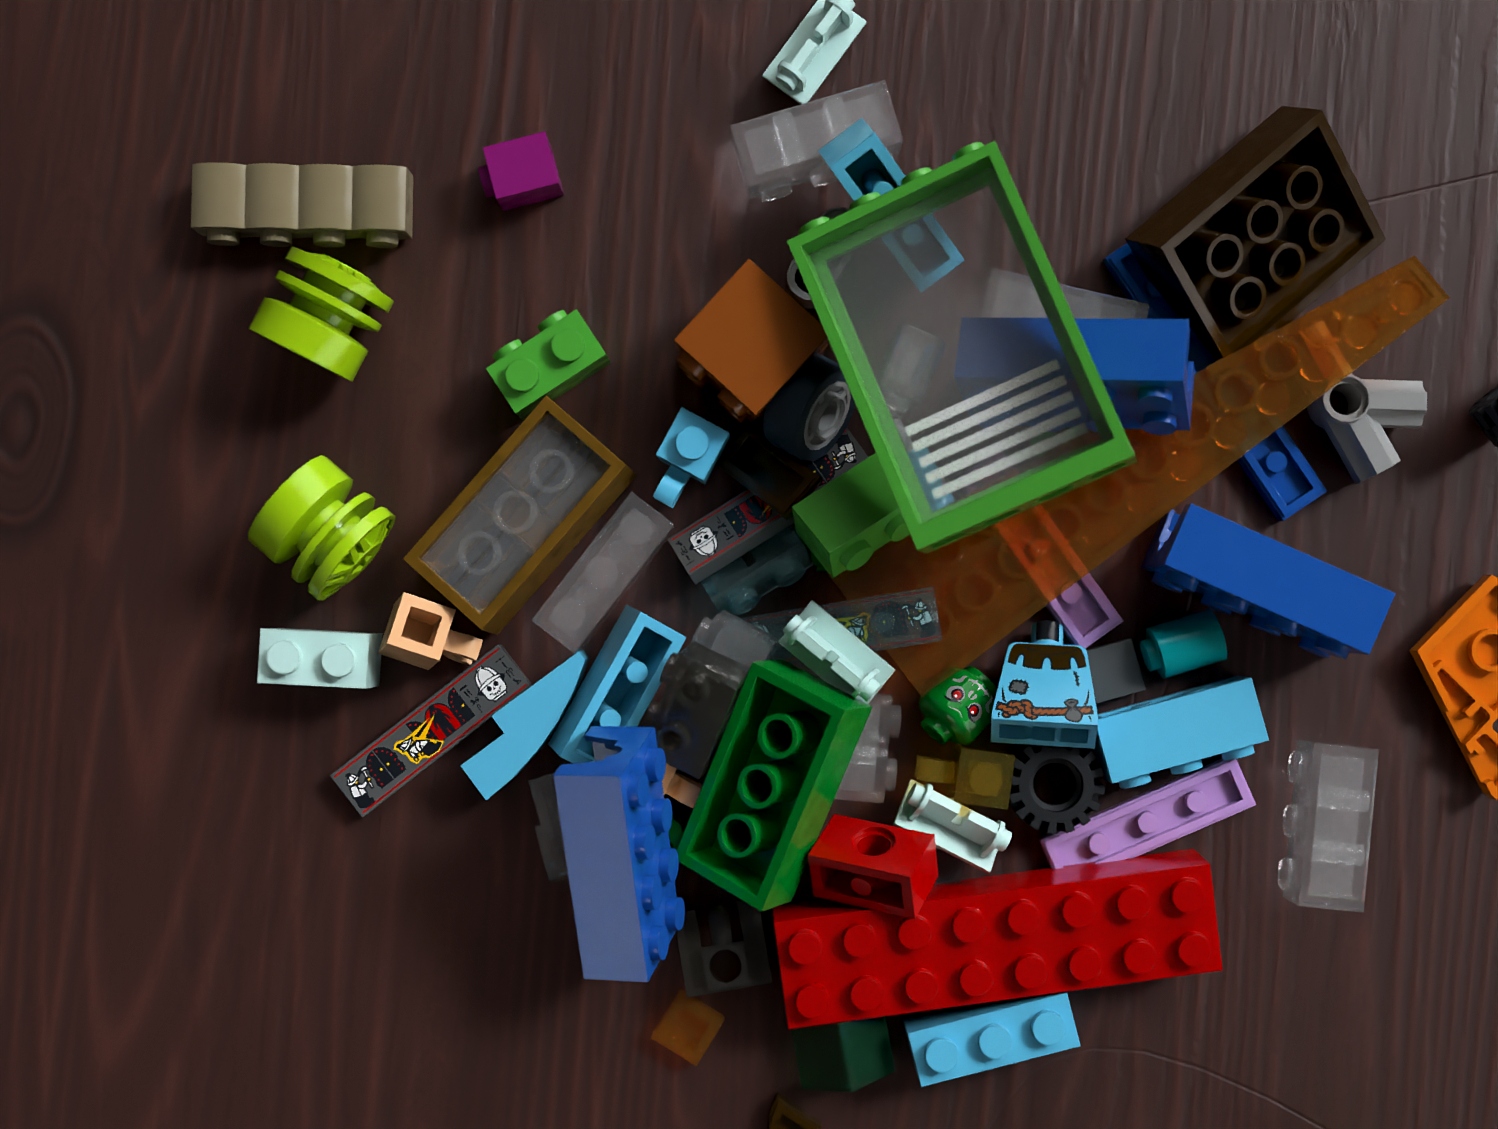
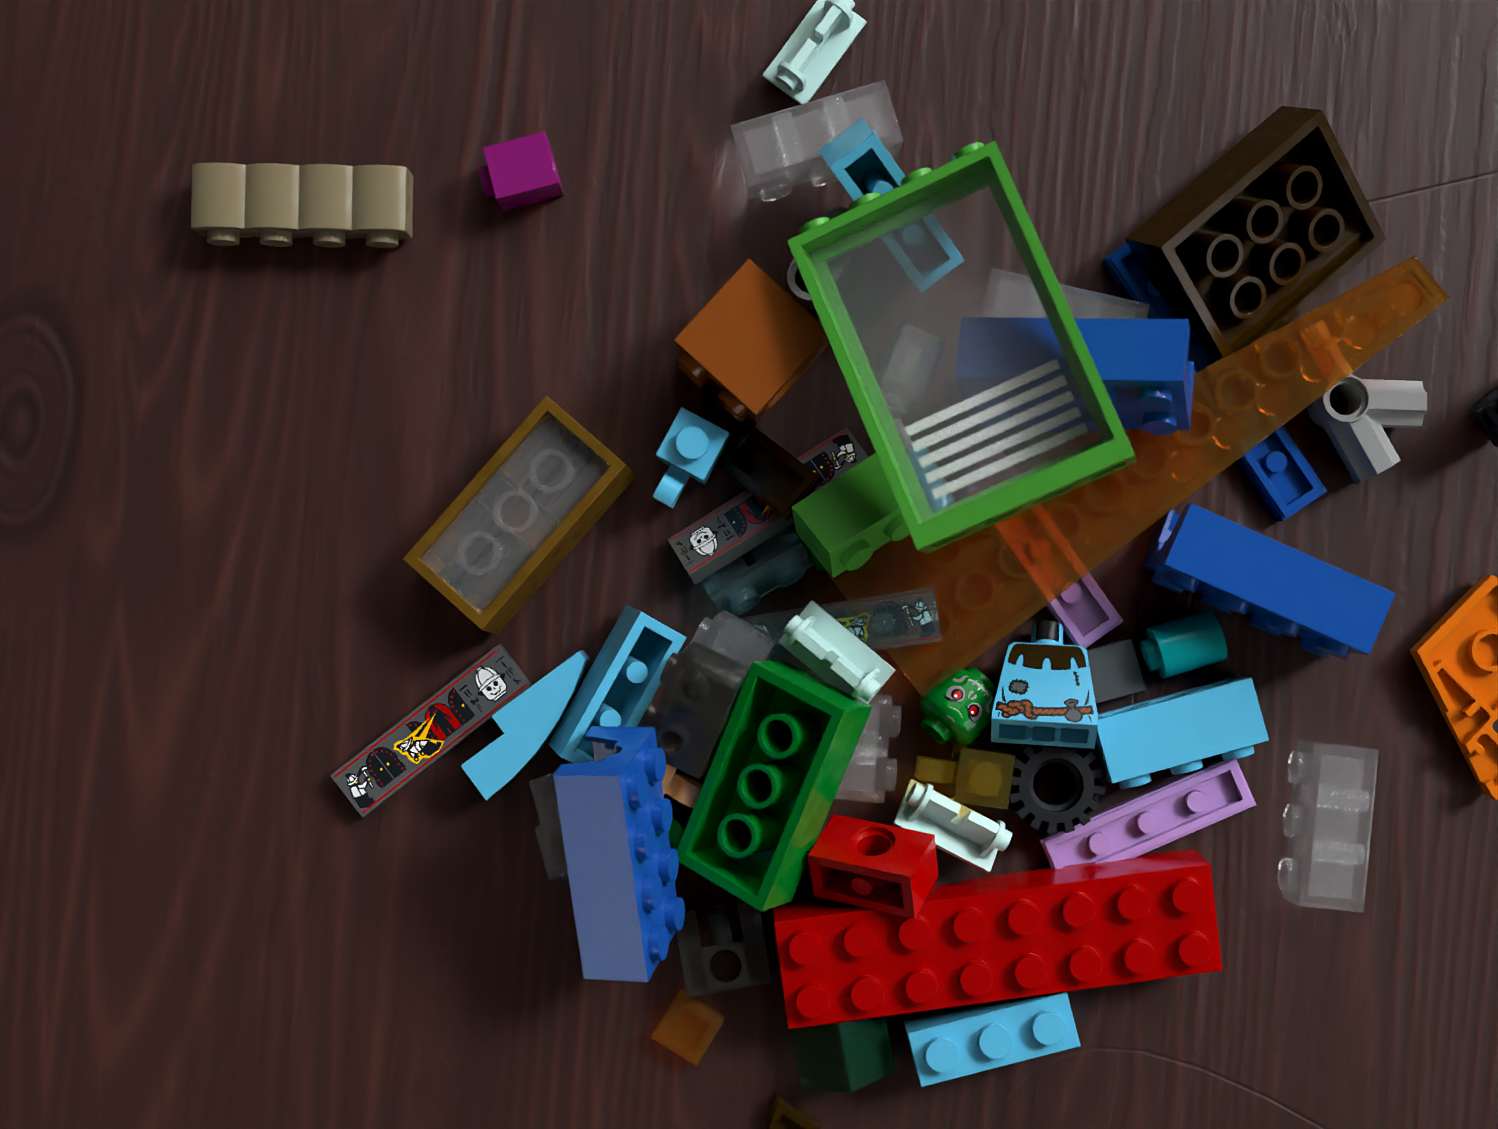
lime wheel [248,247,394,382] -> none
lime wheel [248,455,396,600] -> none
light aqua brick [257,628,382,689] -> none
light nougat brick [378,592,483,670] -> none
bright green brick [486,309,611,420] -> none
clear brick [531,491,677,654] -> none
black wheel [762,354,856,461] -> none

